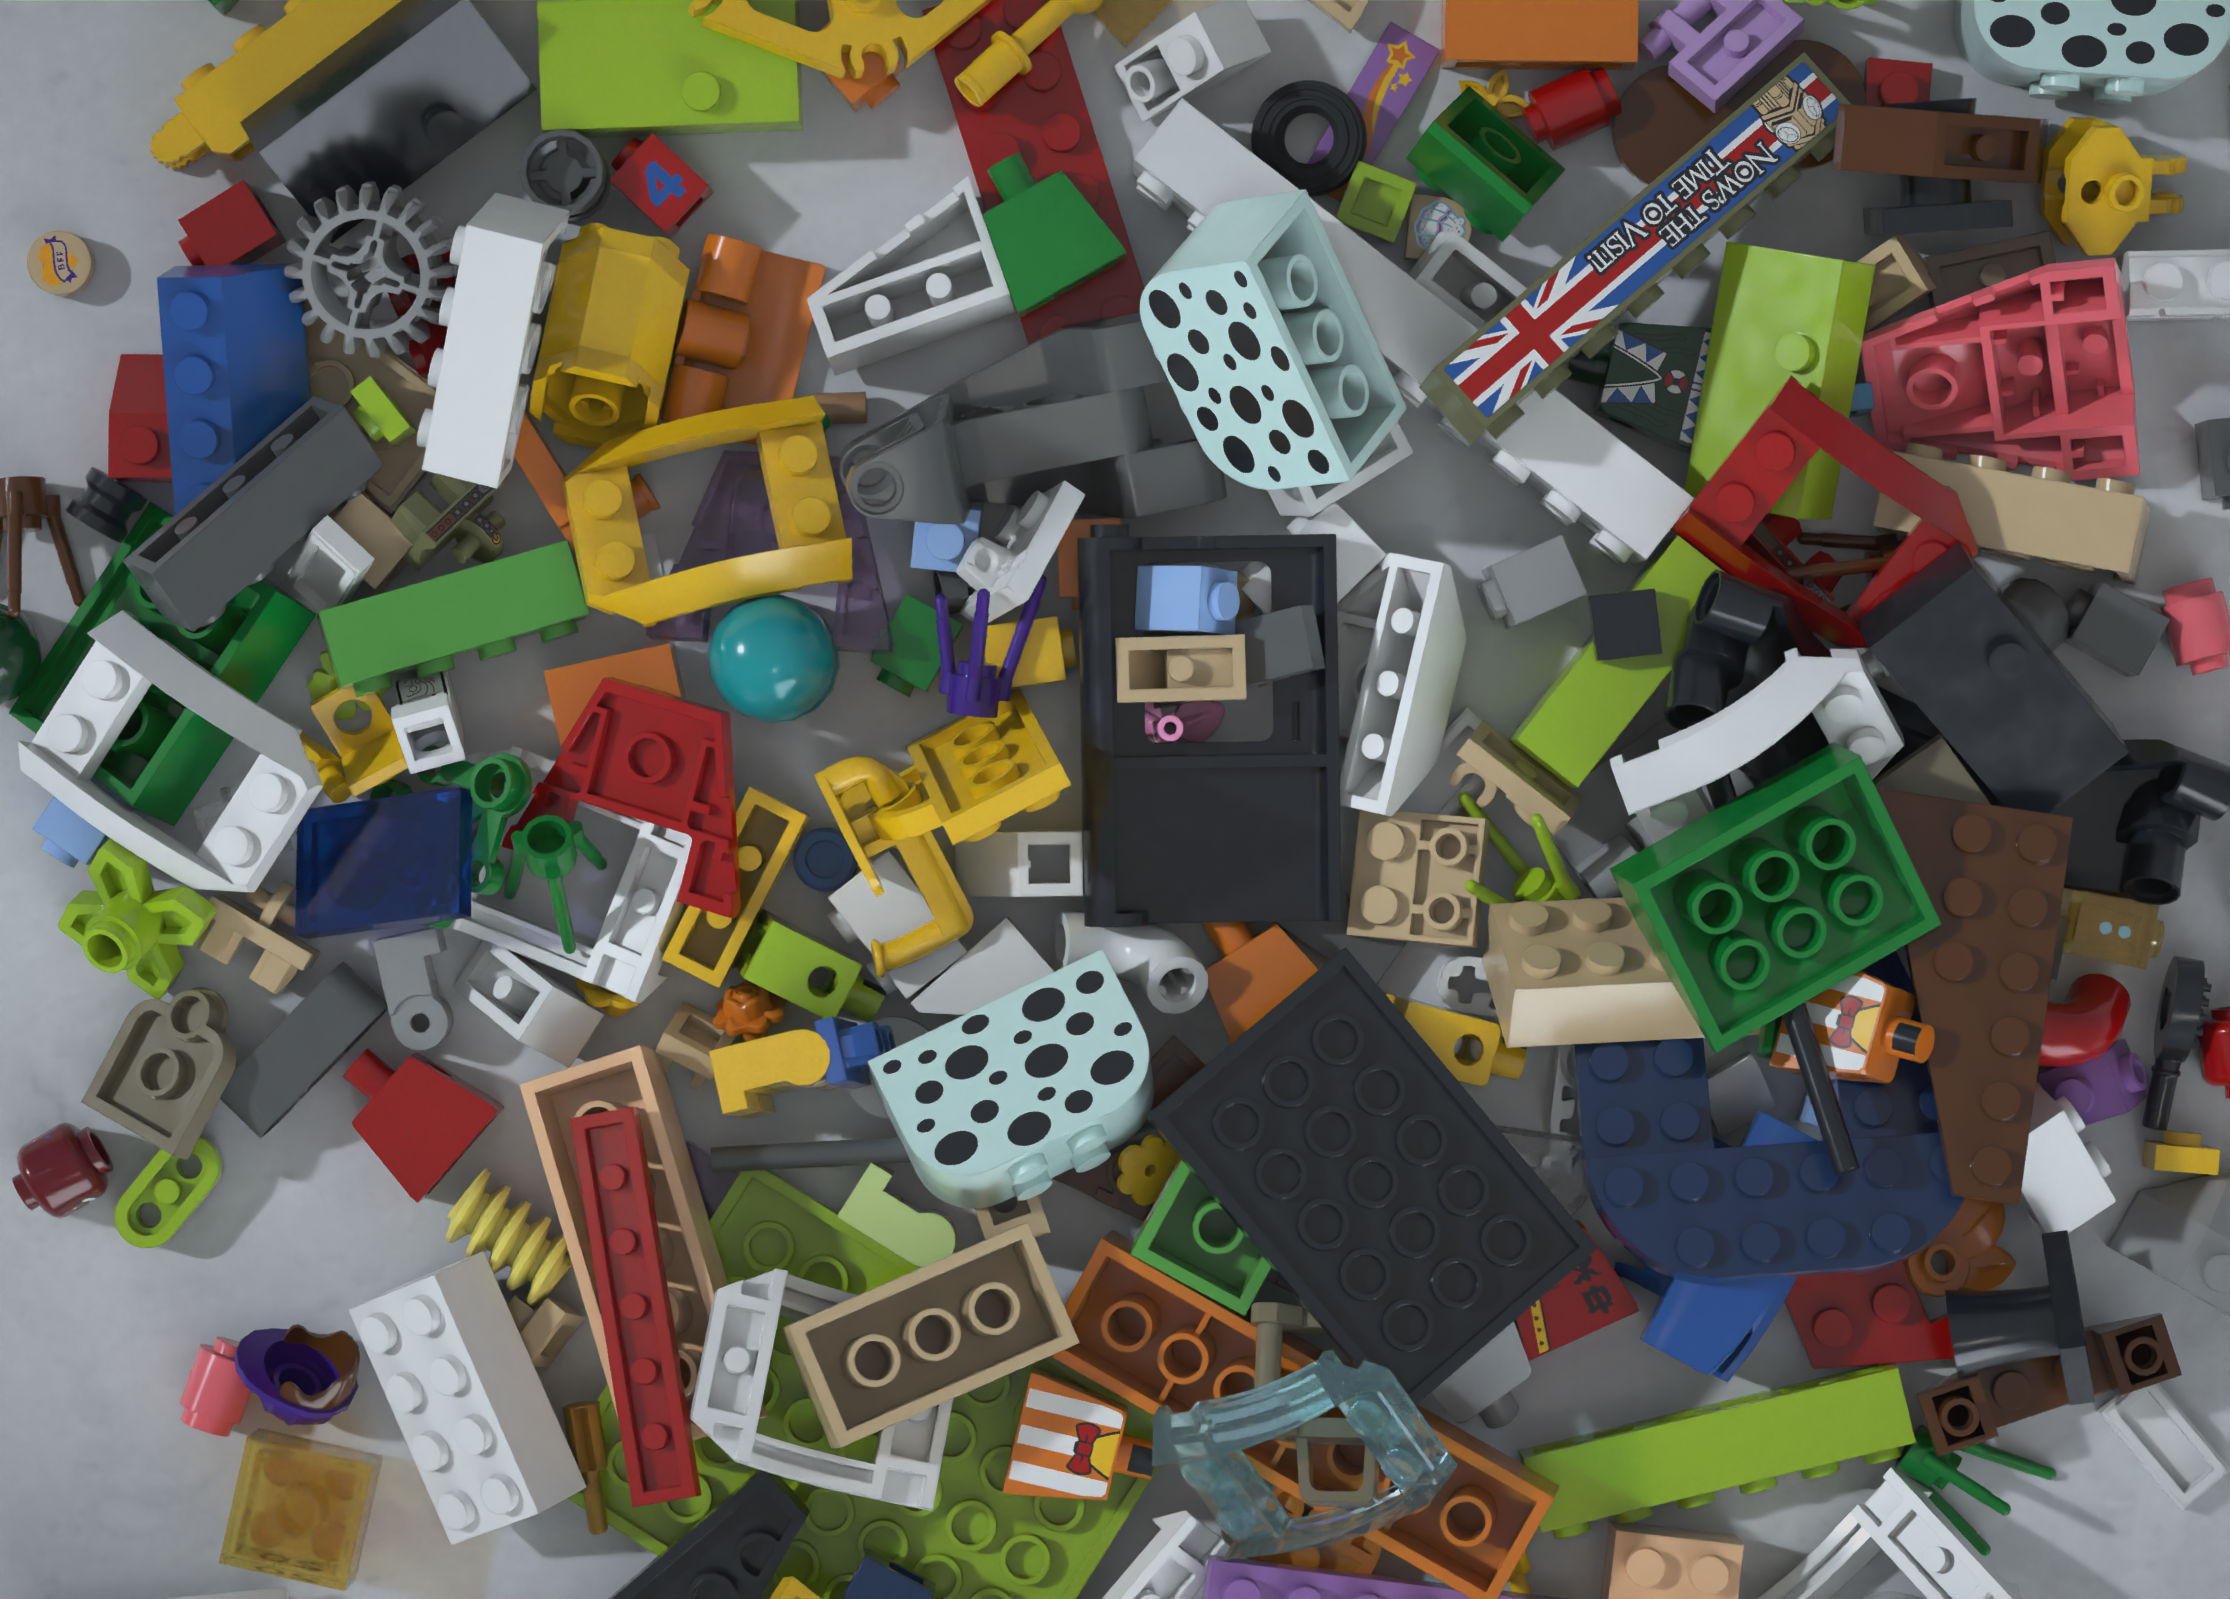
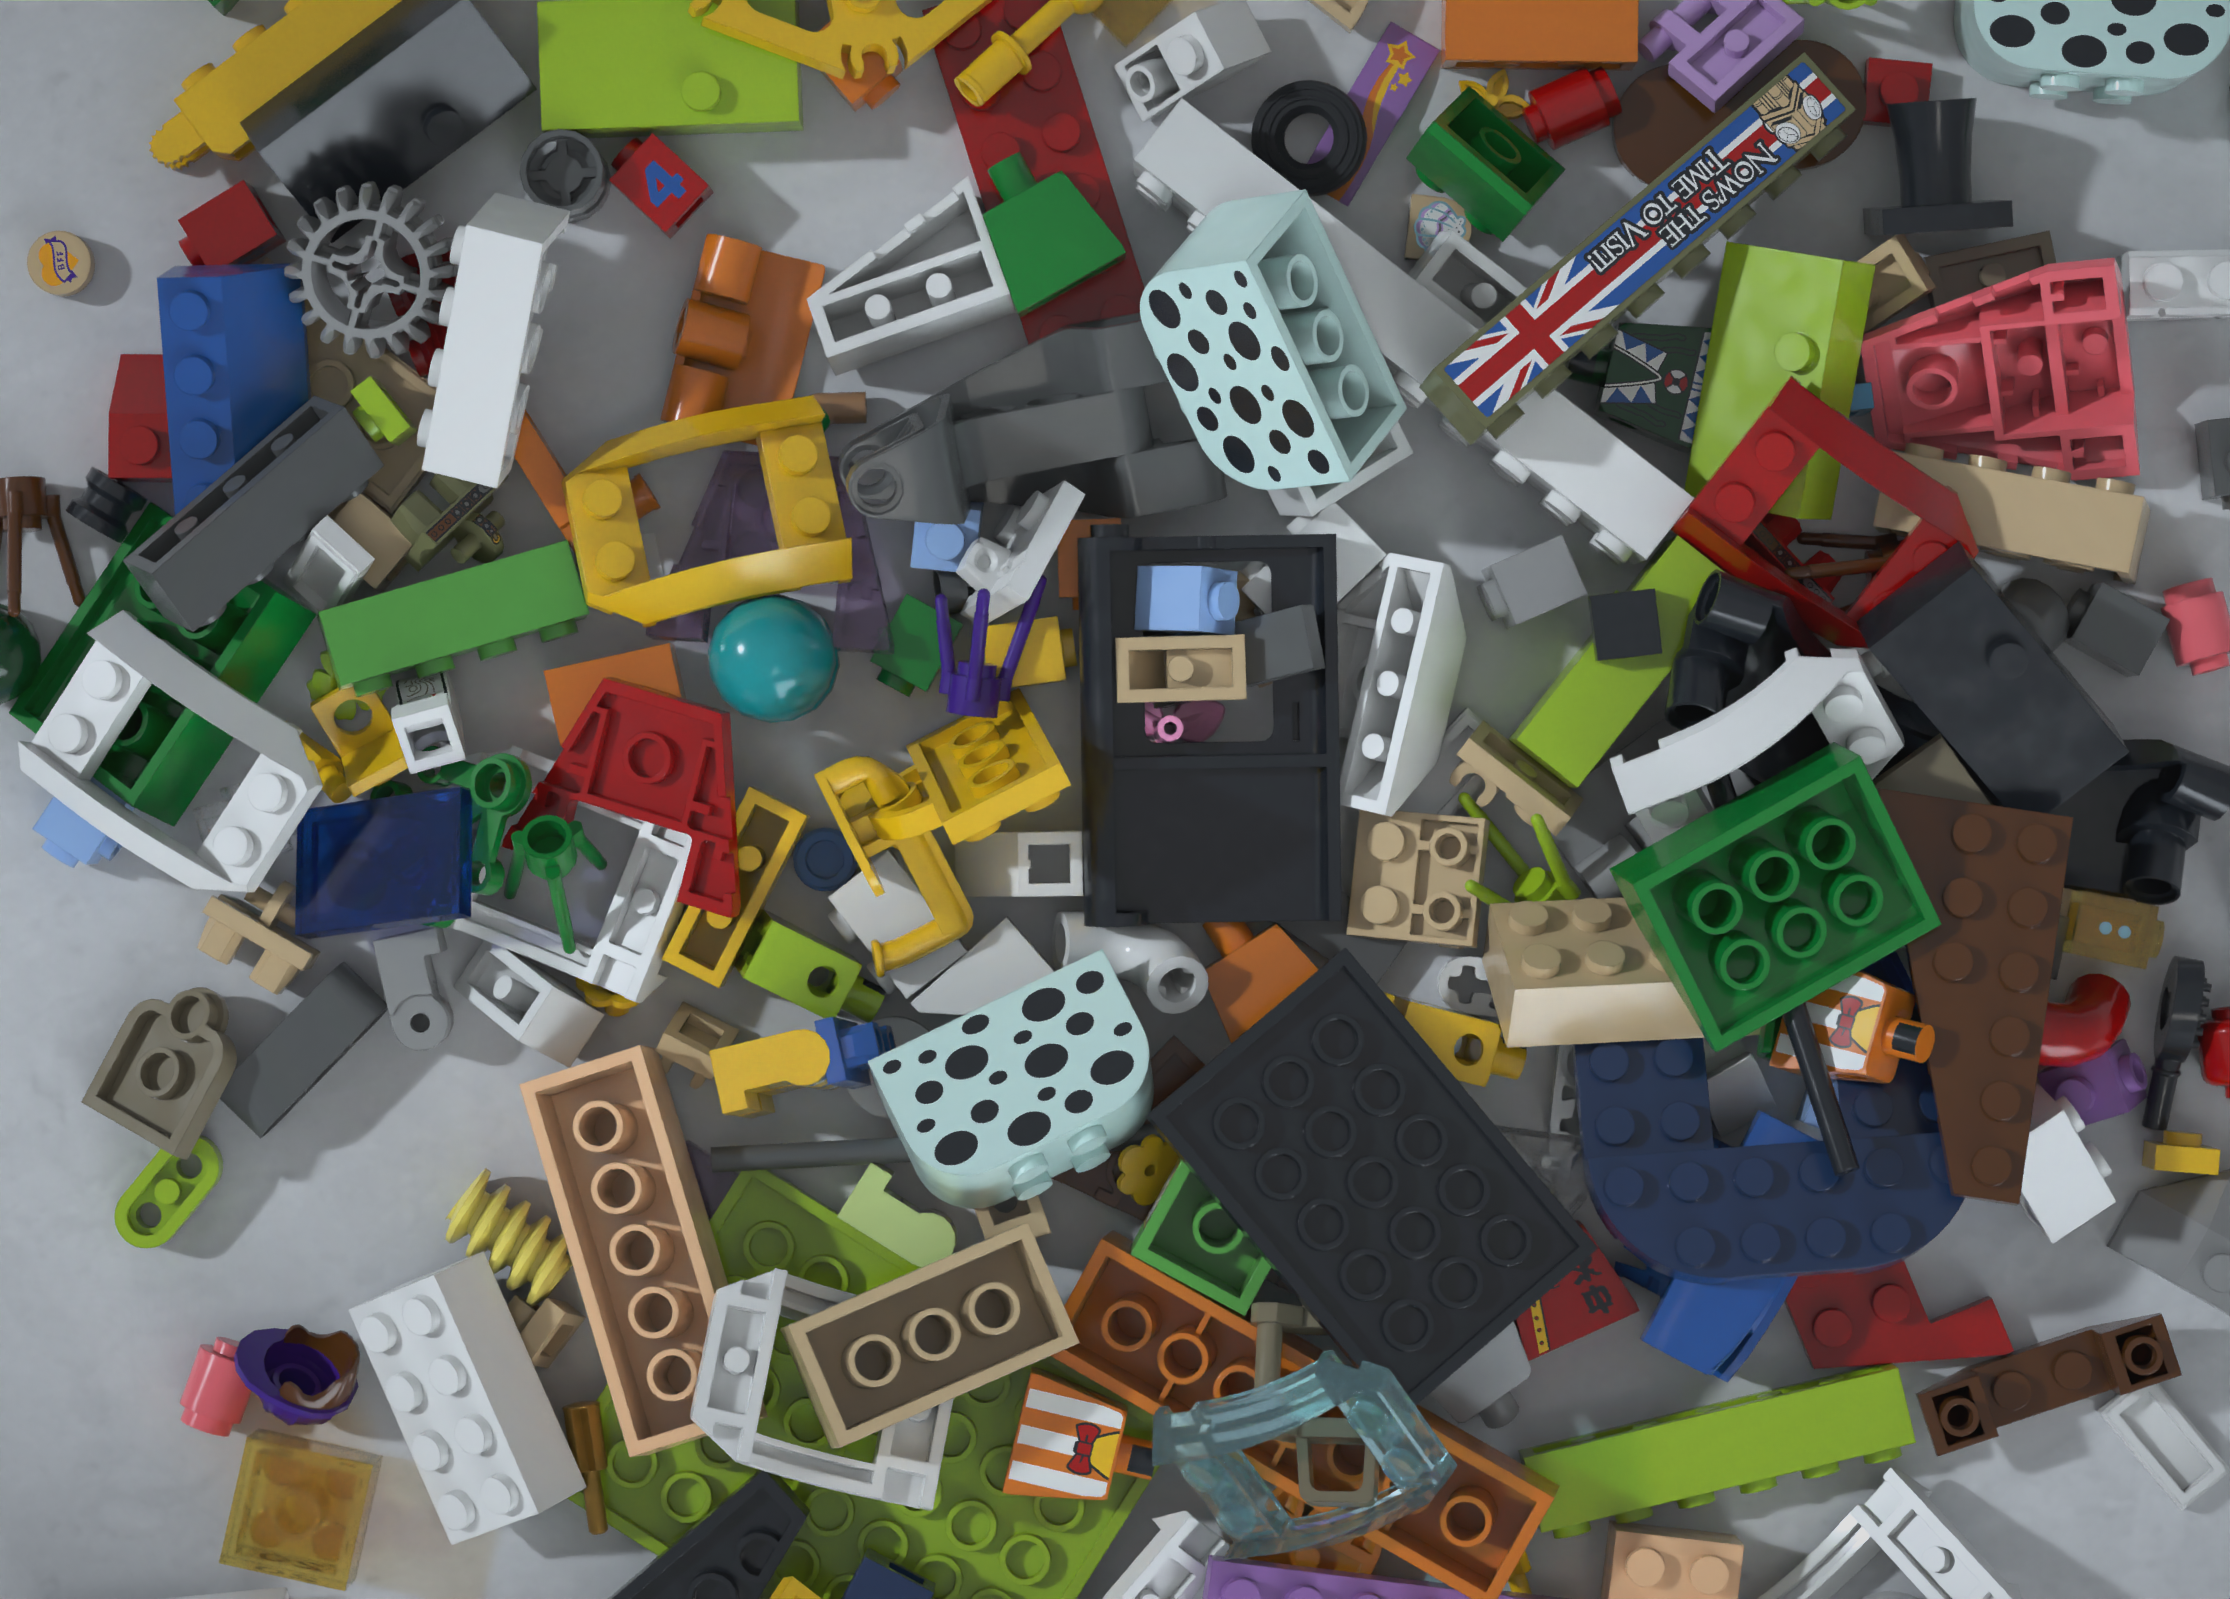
dark red head [12,1123,114,1218] -> none
lime plant [58,838,217,999] -> none
red torso [343,1048,504,1203] -> none
yellow brick [529,223,690,449] -> none
red plate [570,1107,702,1507] -> none
orange plant [712,980,787,1042] -> none
lime plate [1335,160,1417,243] -> none
reddish brown slope [1832,104,2049,184] -> none
green plant [1895,1424,2057,1556] -> none
orange plate [1905,1198,2016,1297] -> none
black plant [1945,1230,2095,1406] -> none
yellow hinge [2039,117,2187,256] -> none

